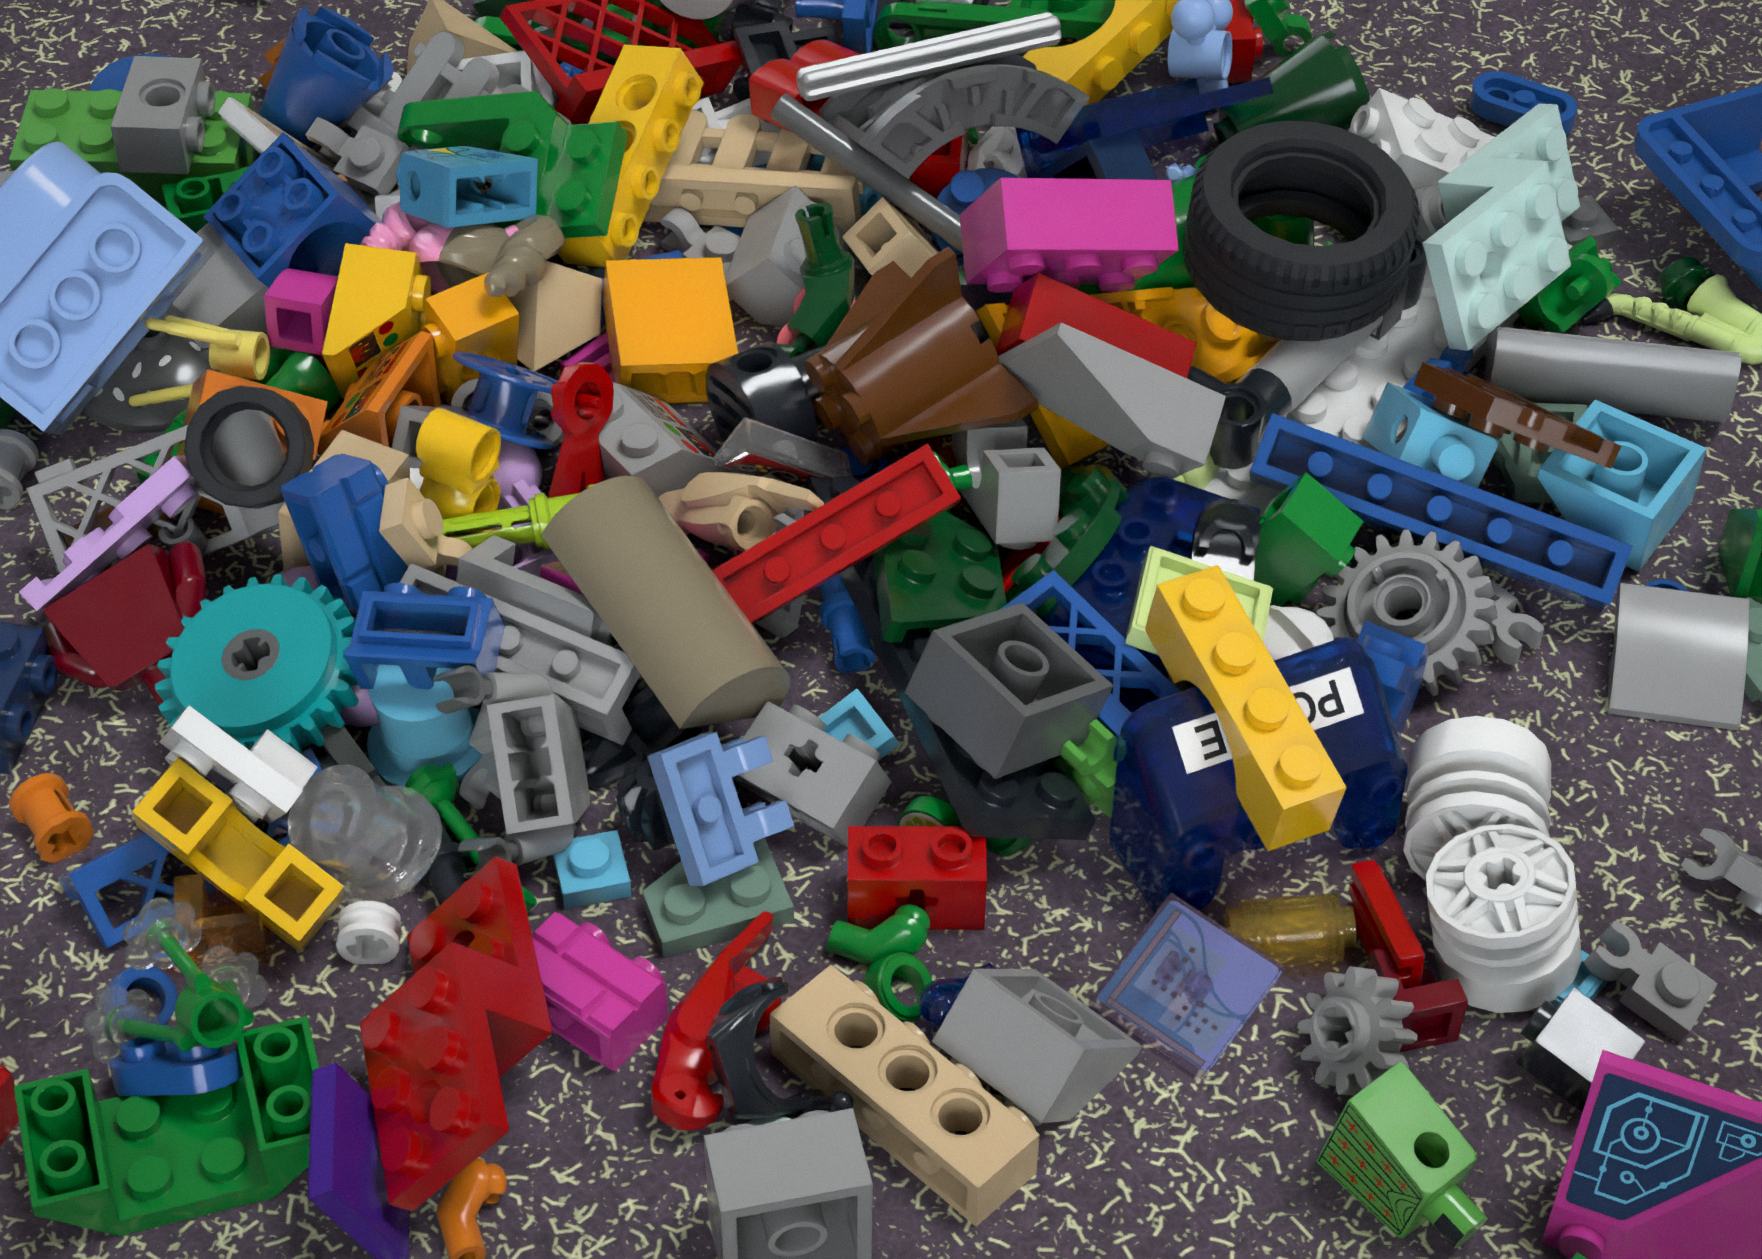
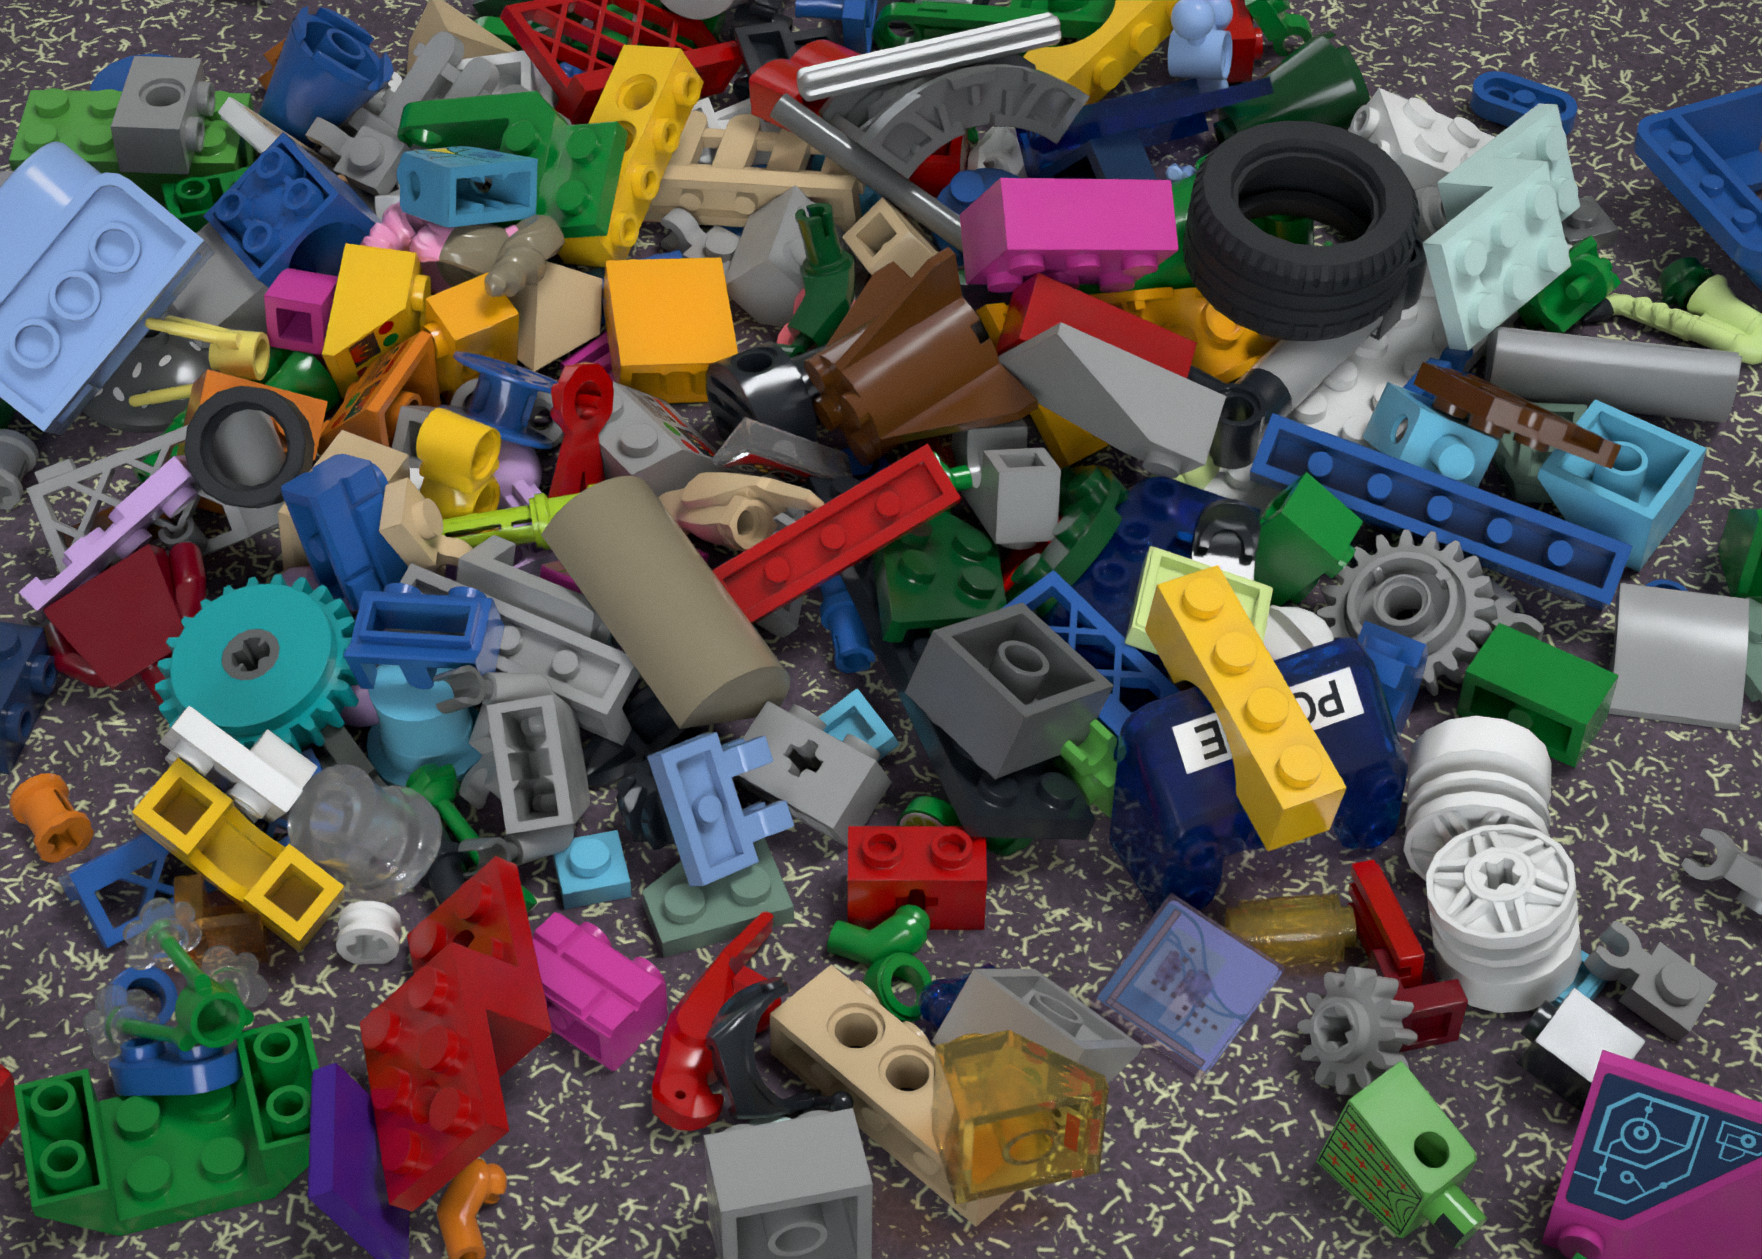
none -> clear yellow slope [931,1030,1109,1205]
none -> green brick [1456,623,1619,768]

